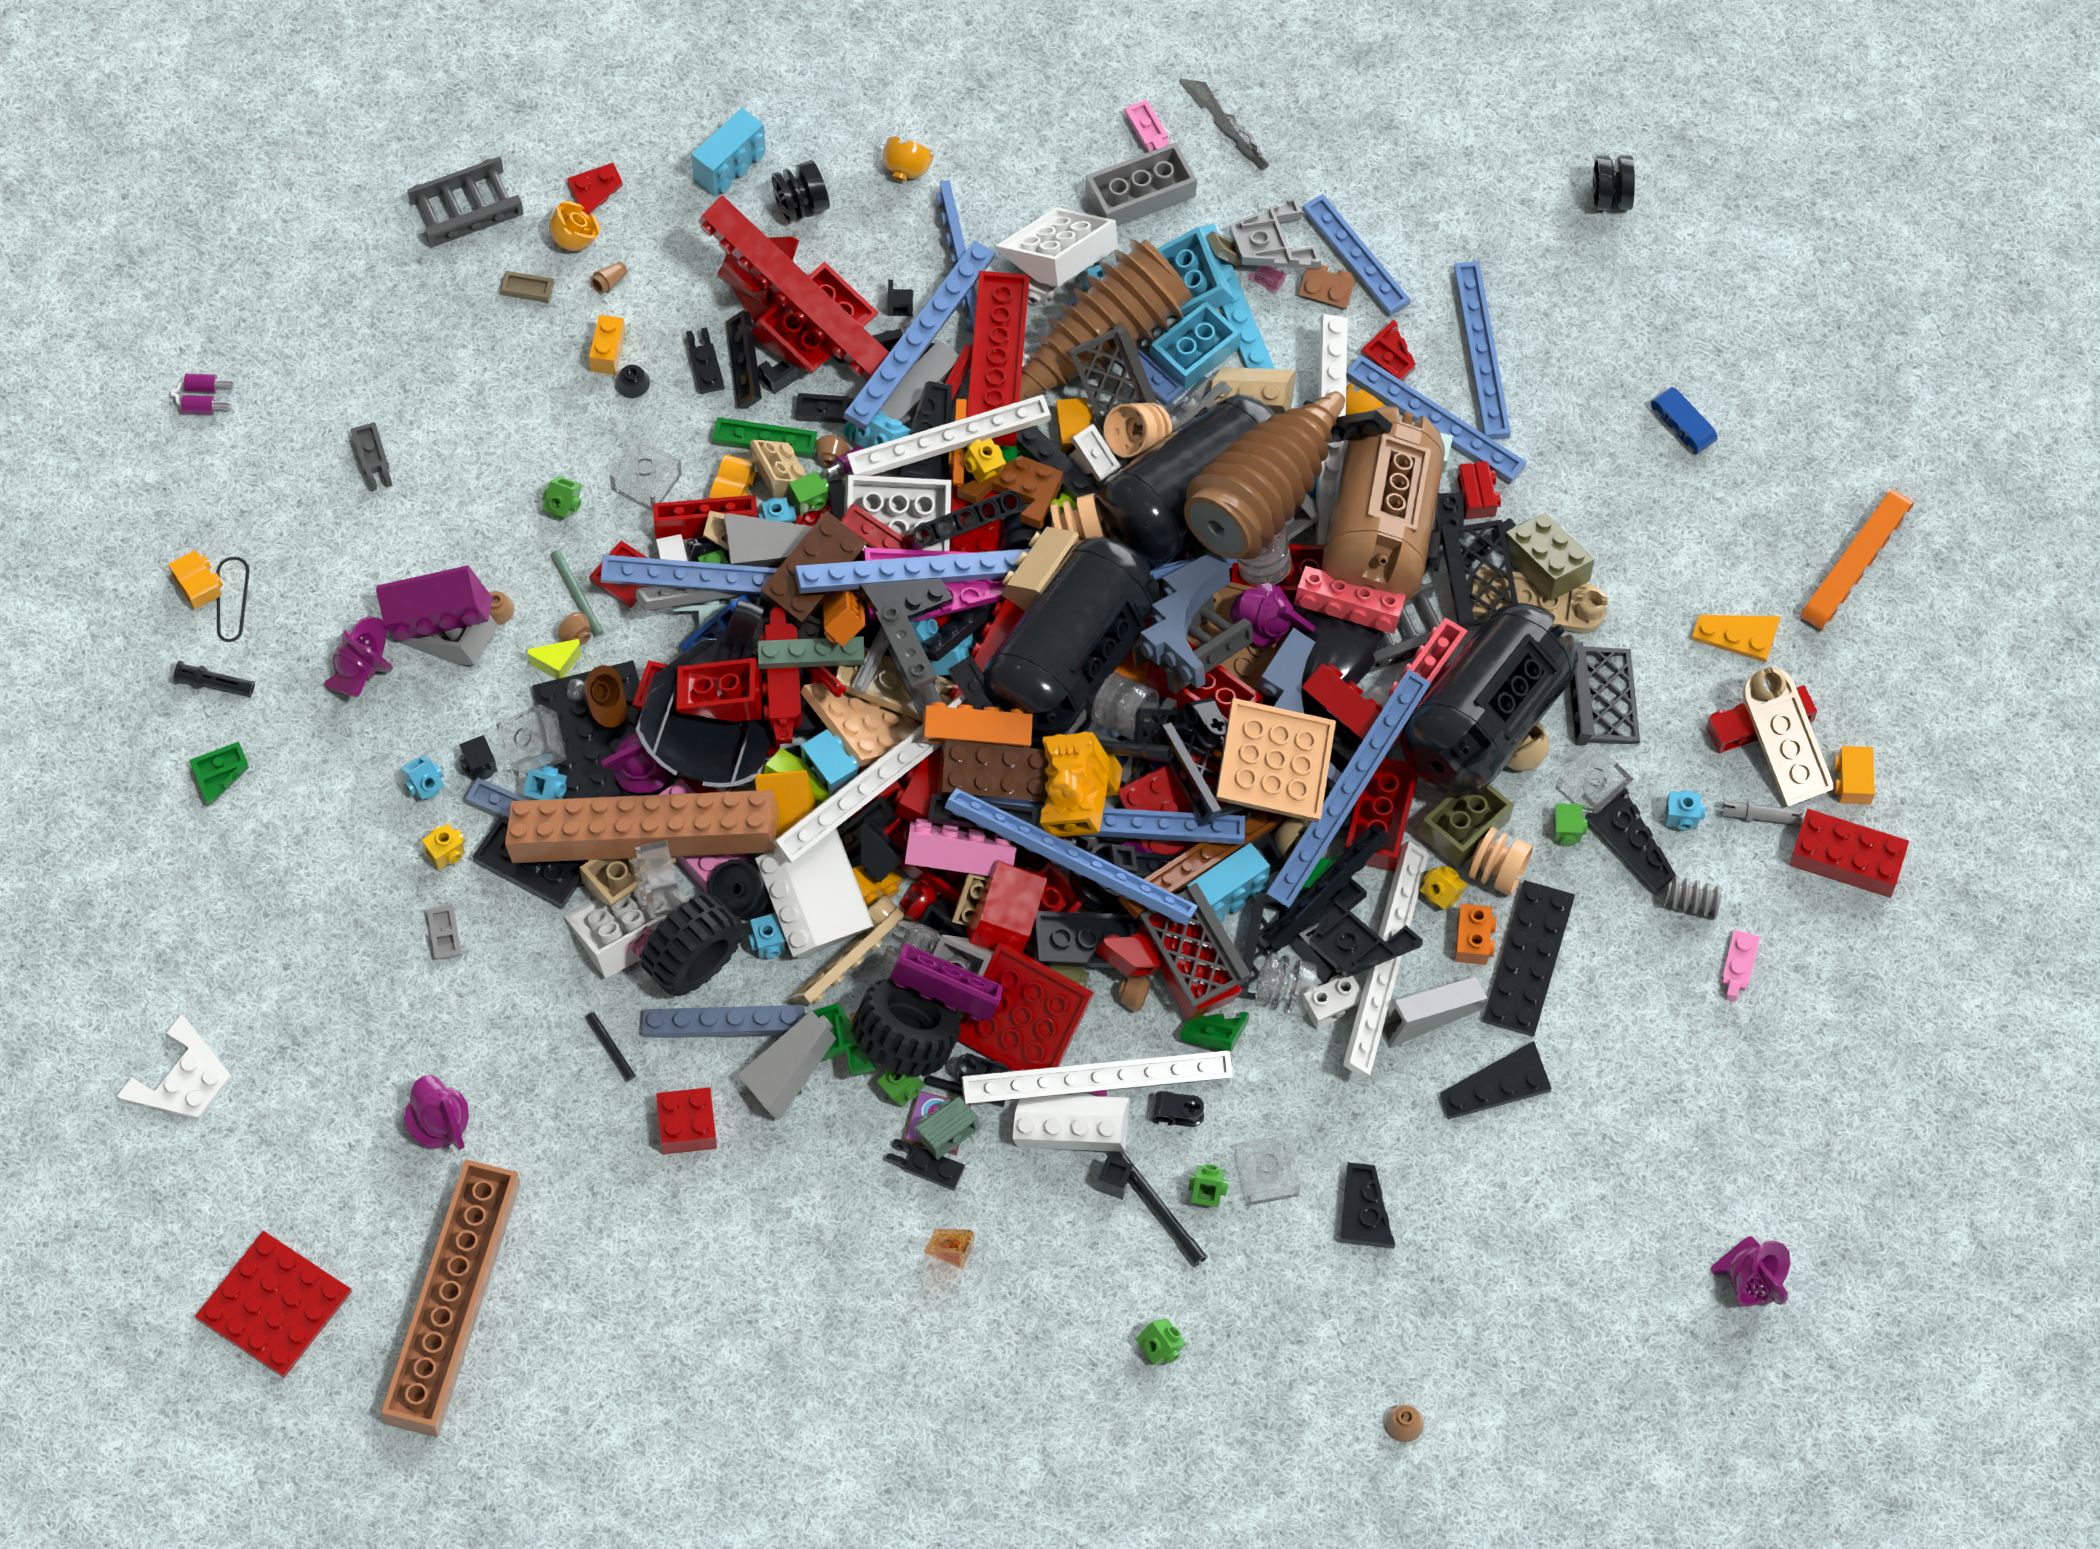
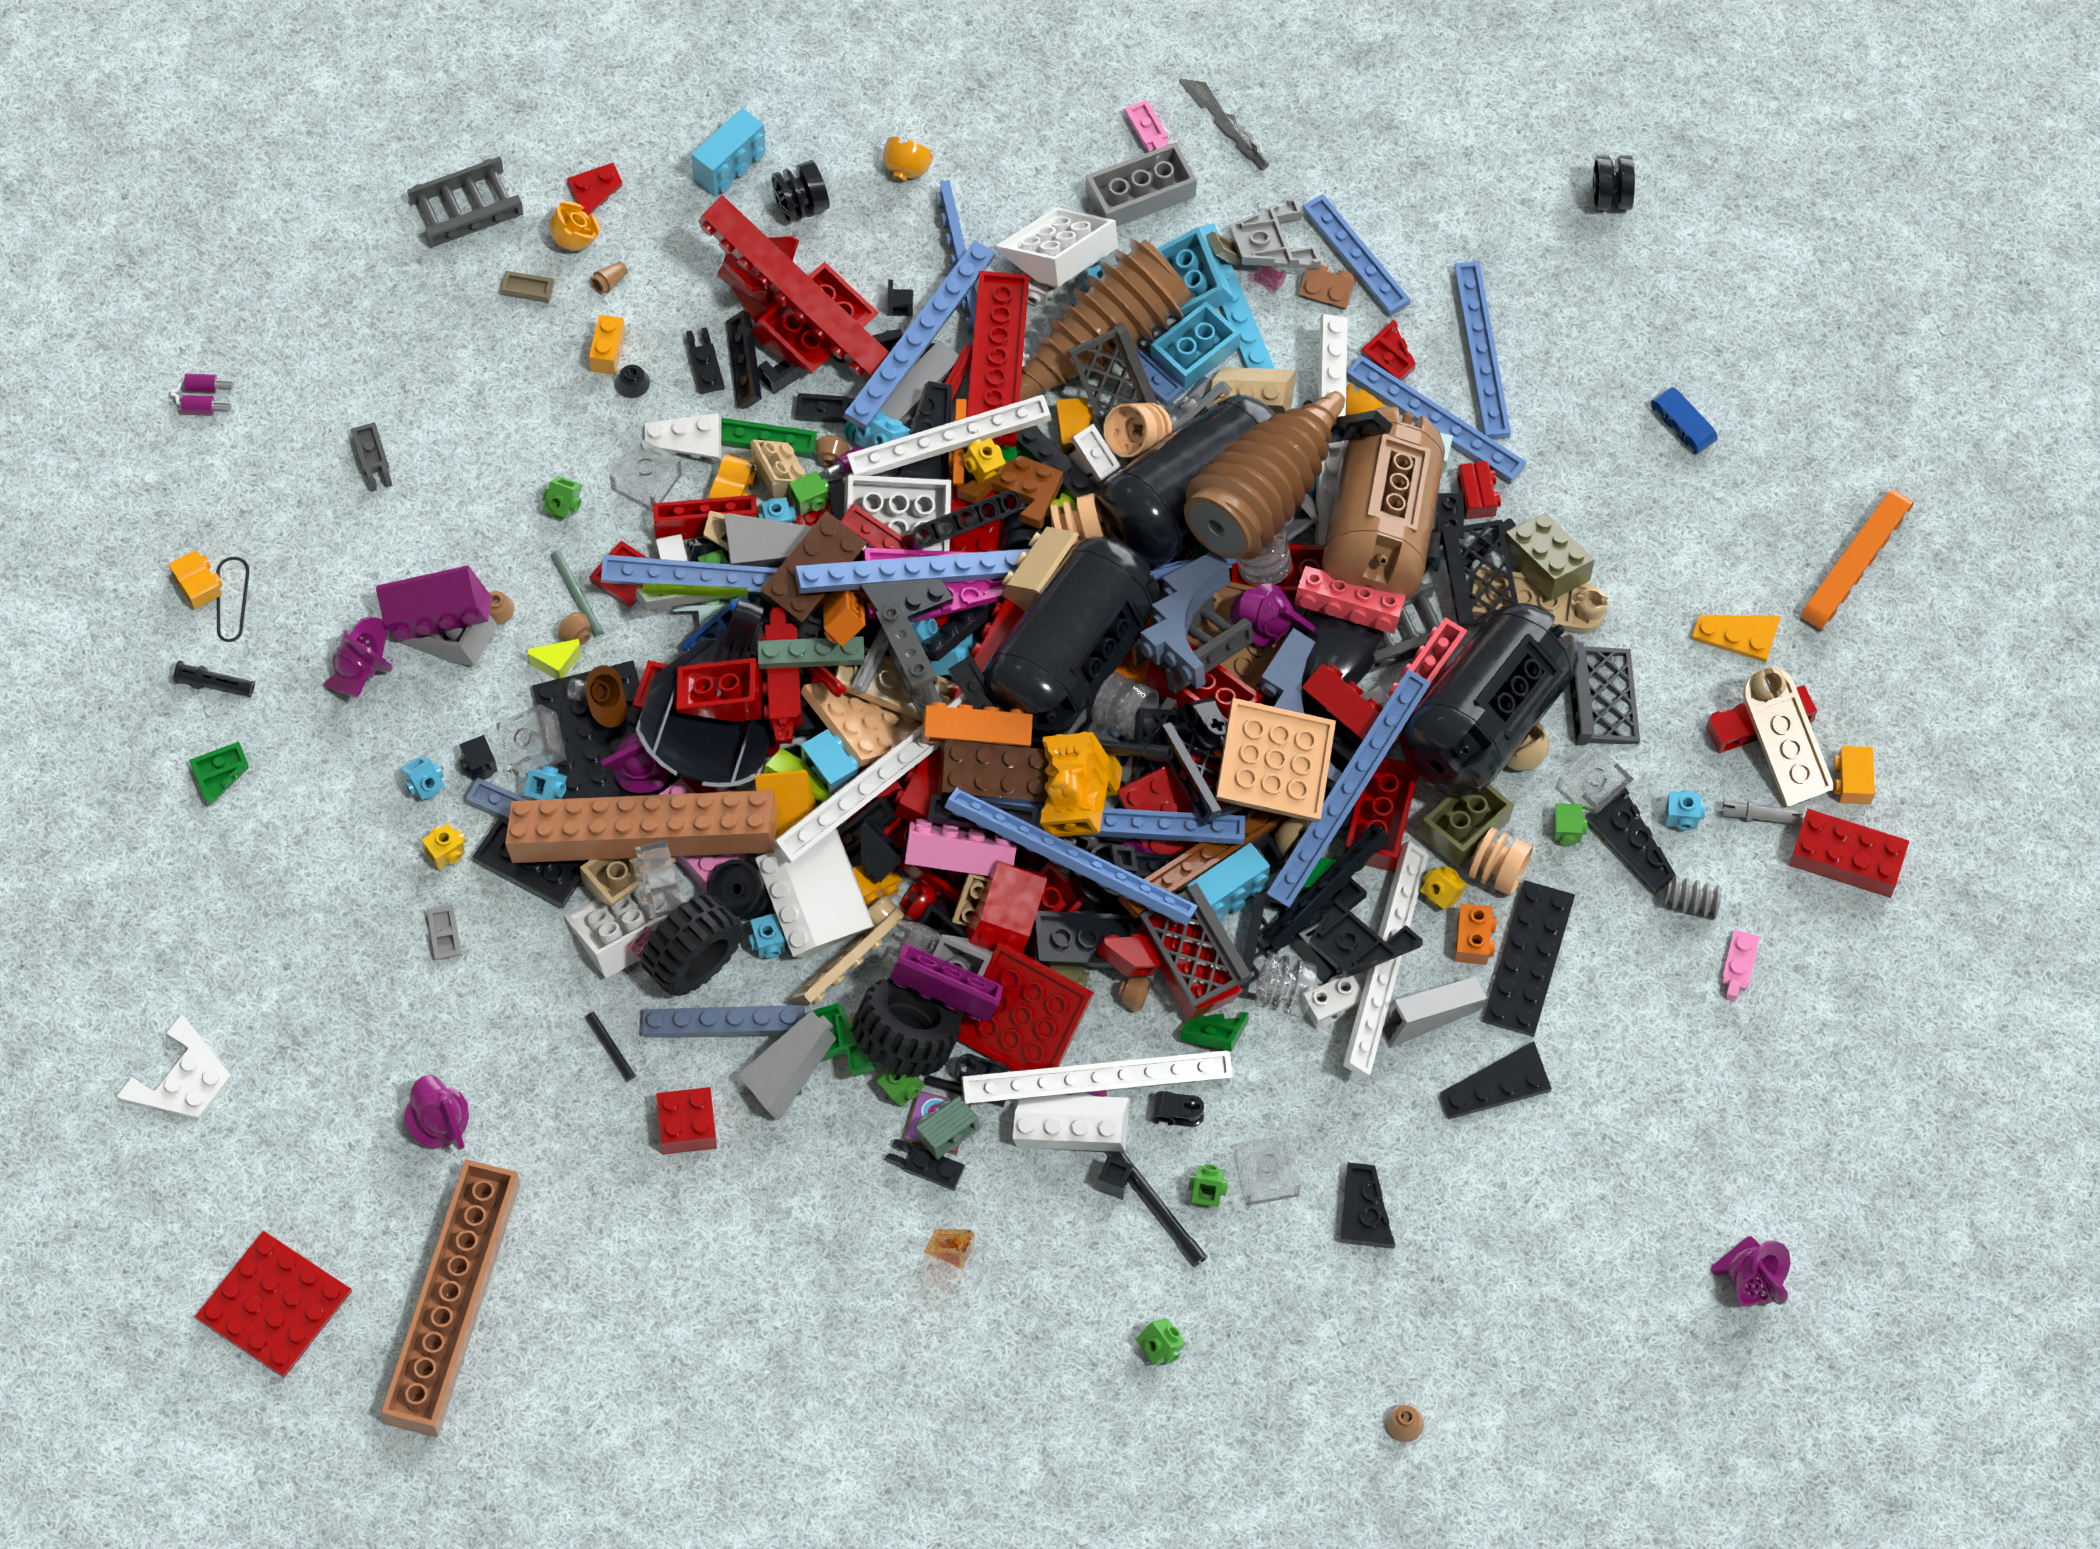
none -> clear neon green bar [643,583,748,598]
none -> white wing [645,413,721,462]

